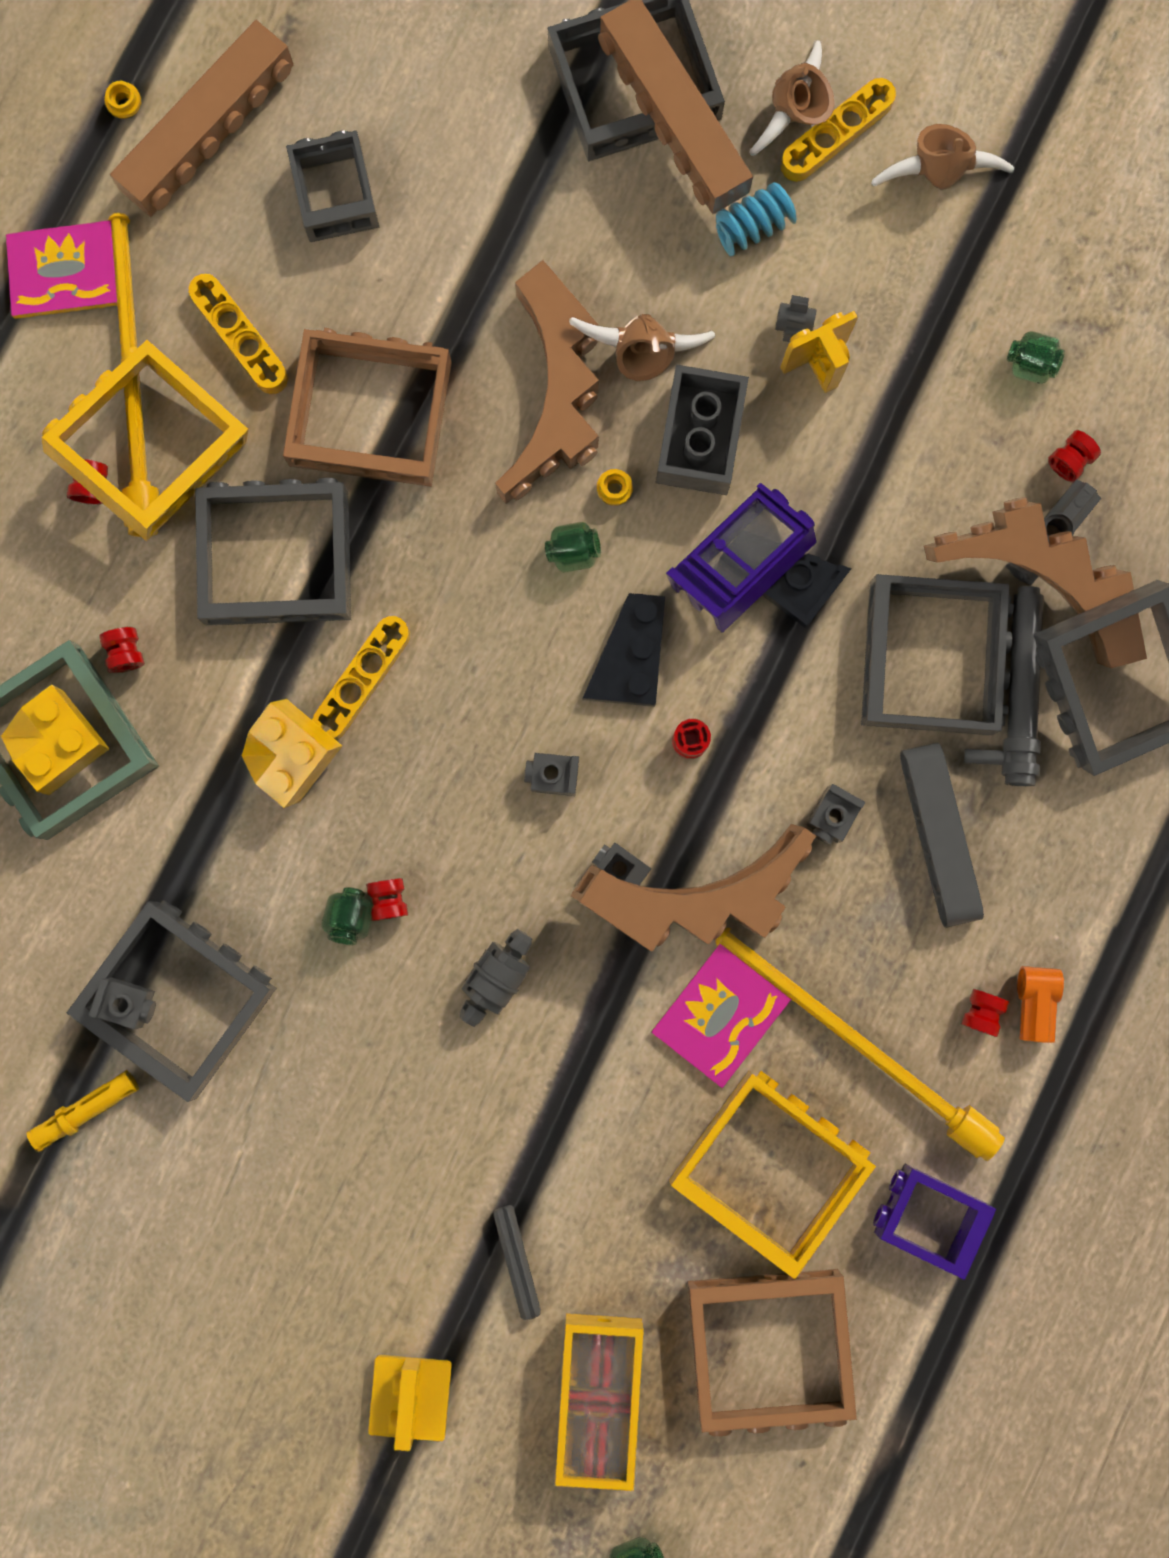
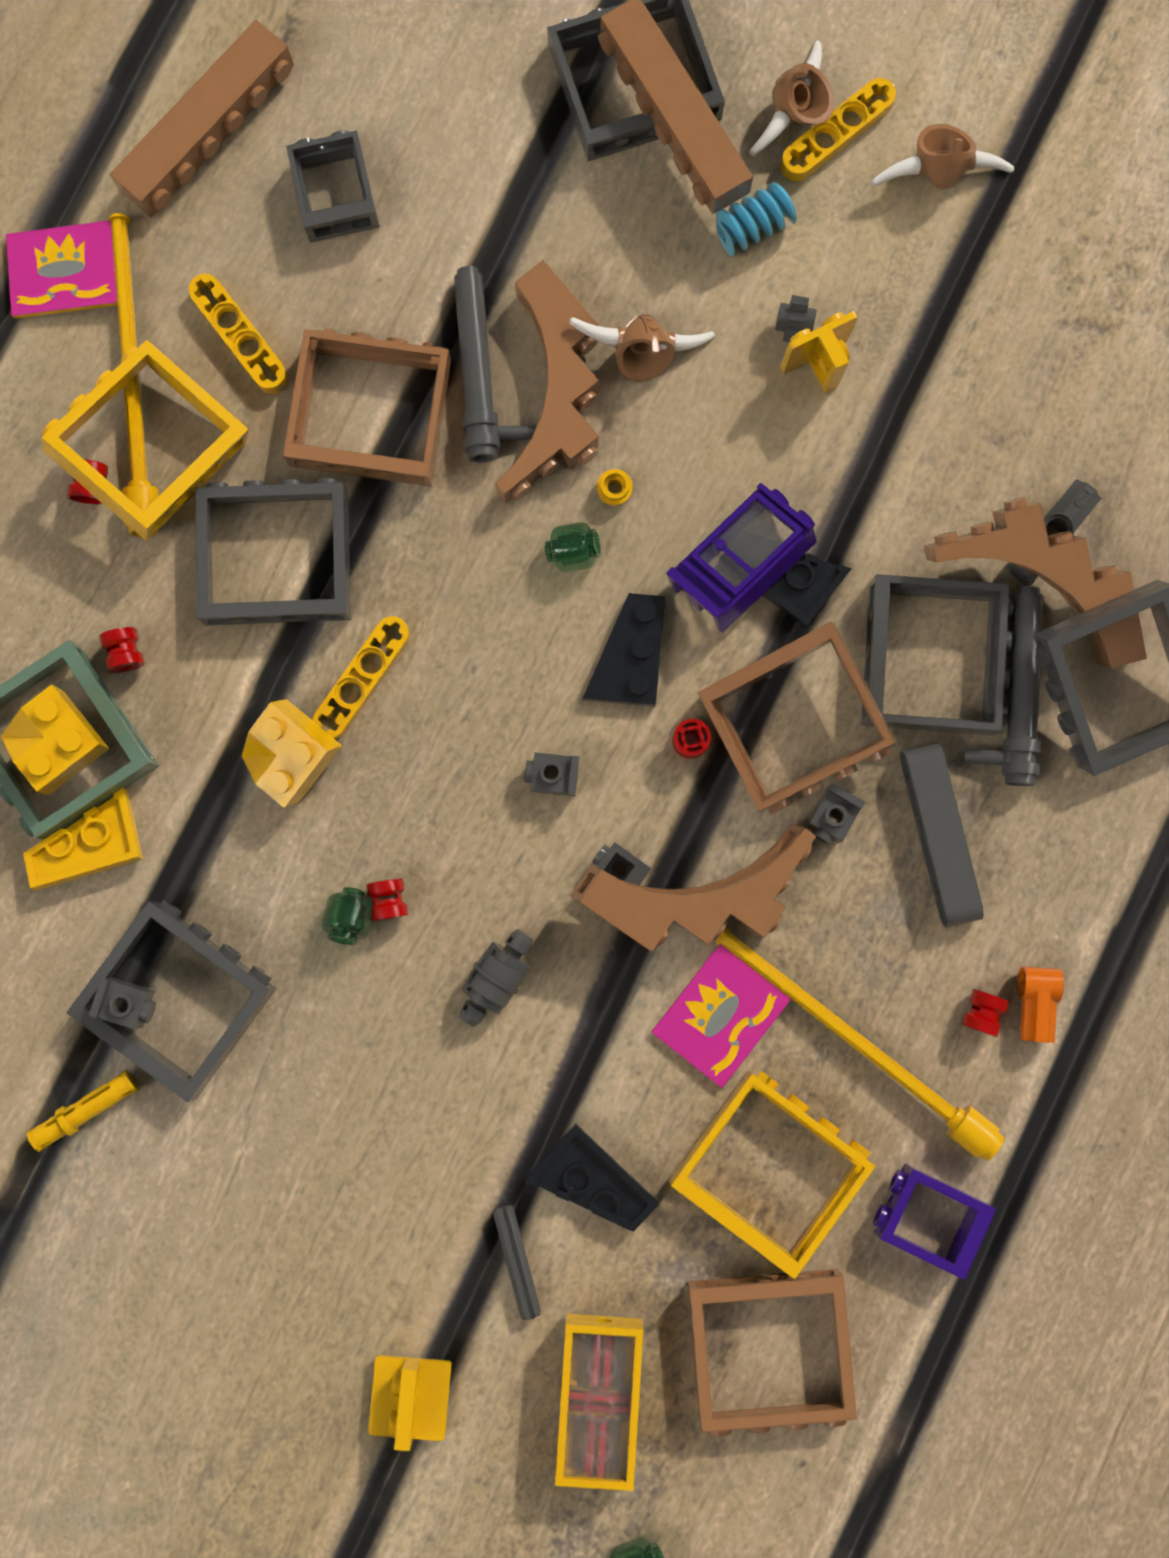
yellow plate [104,81,141,119] -> none
dark grey brick [655,364,749,496] -> none
clear green head [1007,331,1065,384] -> none
red wheel [1048,430,1101,482] -> none
none -> yellow wing [23,787,143,891]
none -> dark grey cylinder [454,266,536,463]
none -> black wing [524,1123,659,1232]
none -> medium nougat window [698,621,897,814]

